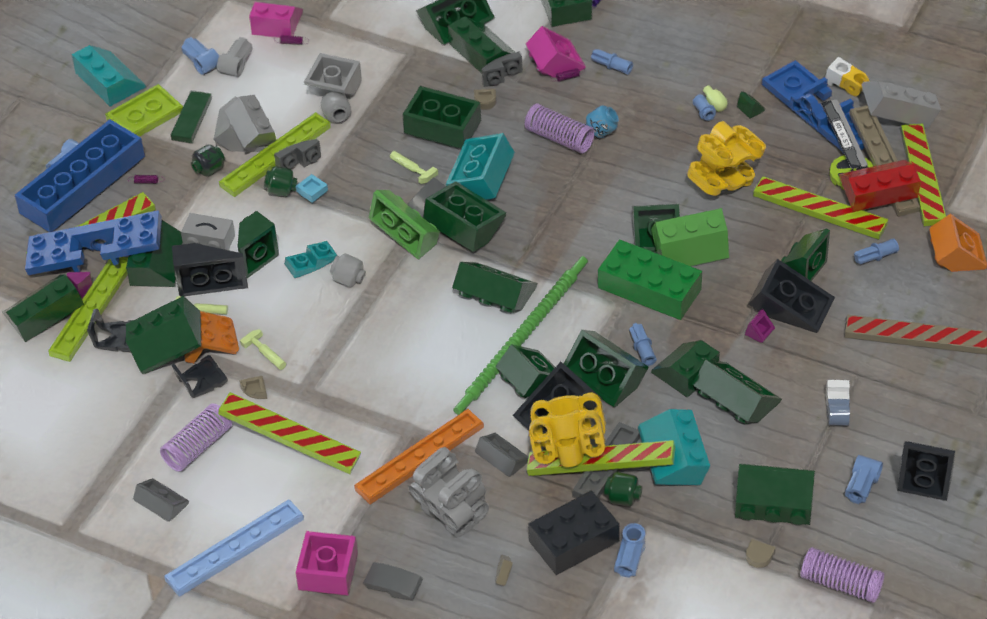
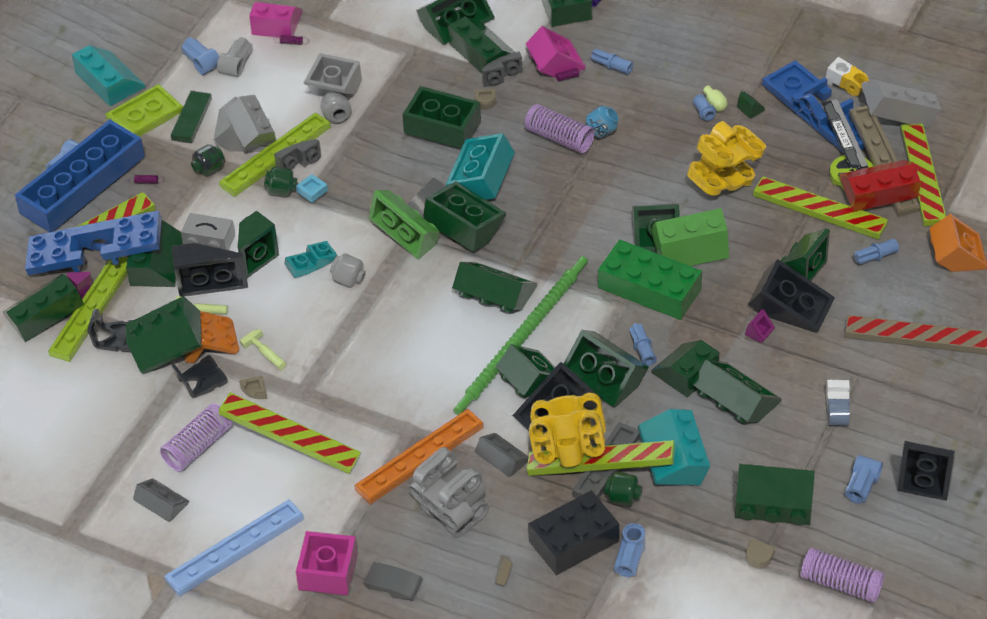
yellowish green piece [390,151,438,184] -> none

